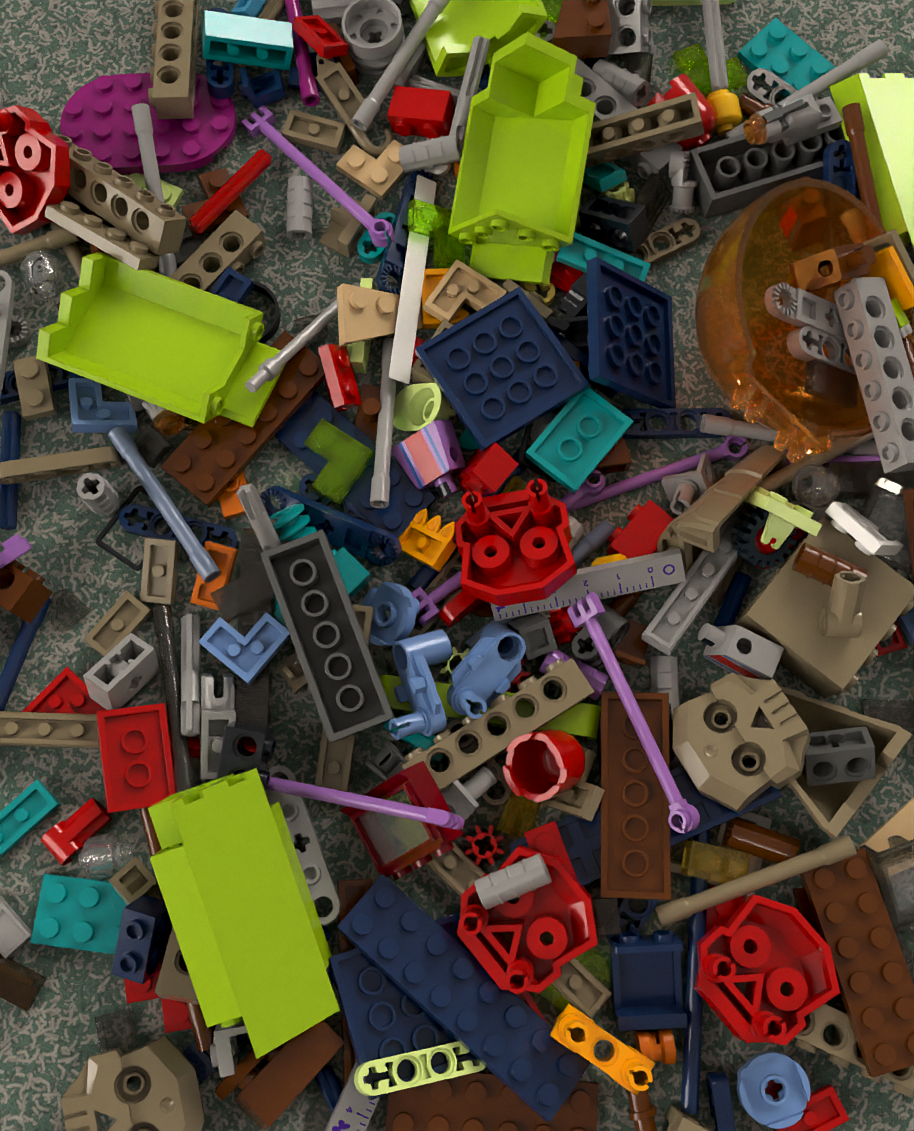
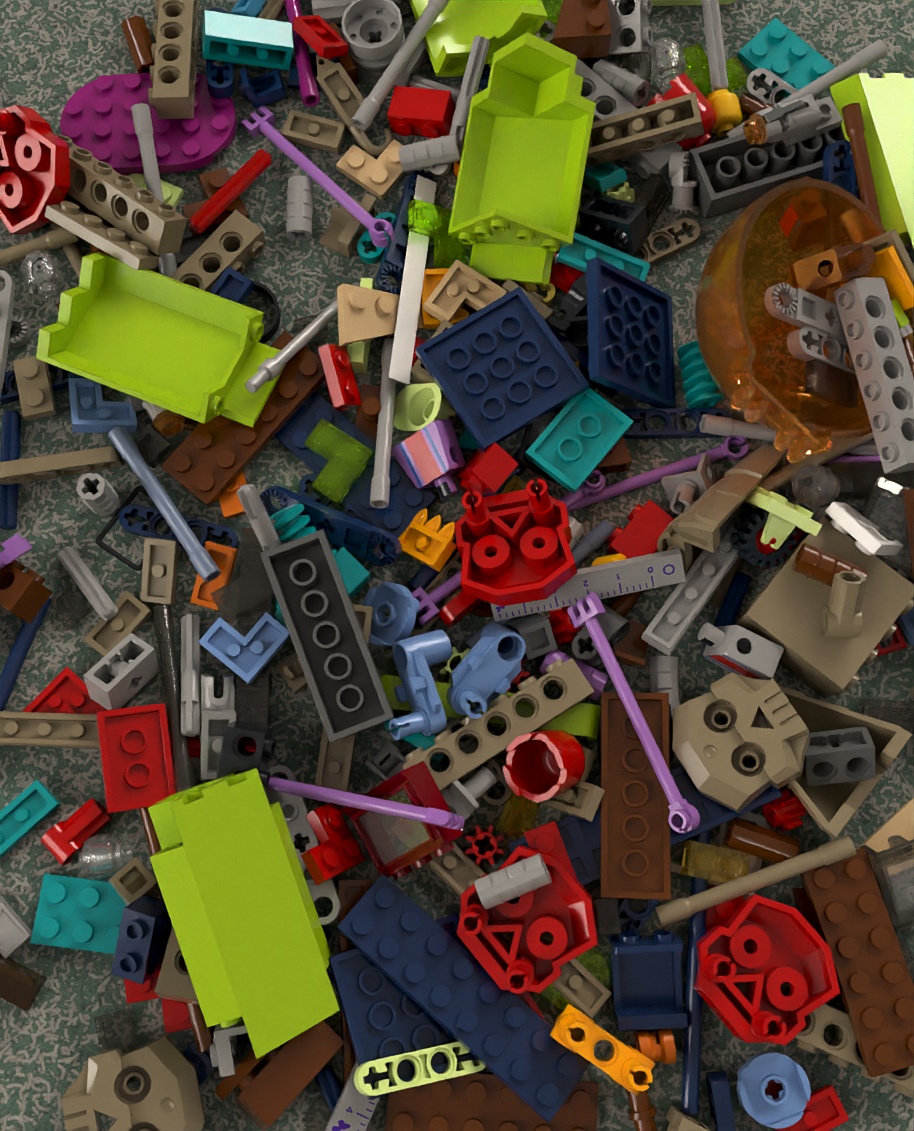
none -> light grey axle [57,546,118,621]
none -> reddish brown axle [121,15,155,74]
none -> red plate [300,803,366,886]
none -> clear head [646,38,687,86]
none -> teal piece [677,341,725,408]
none -> red gear [763,788,806,832]

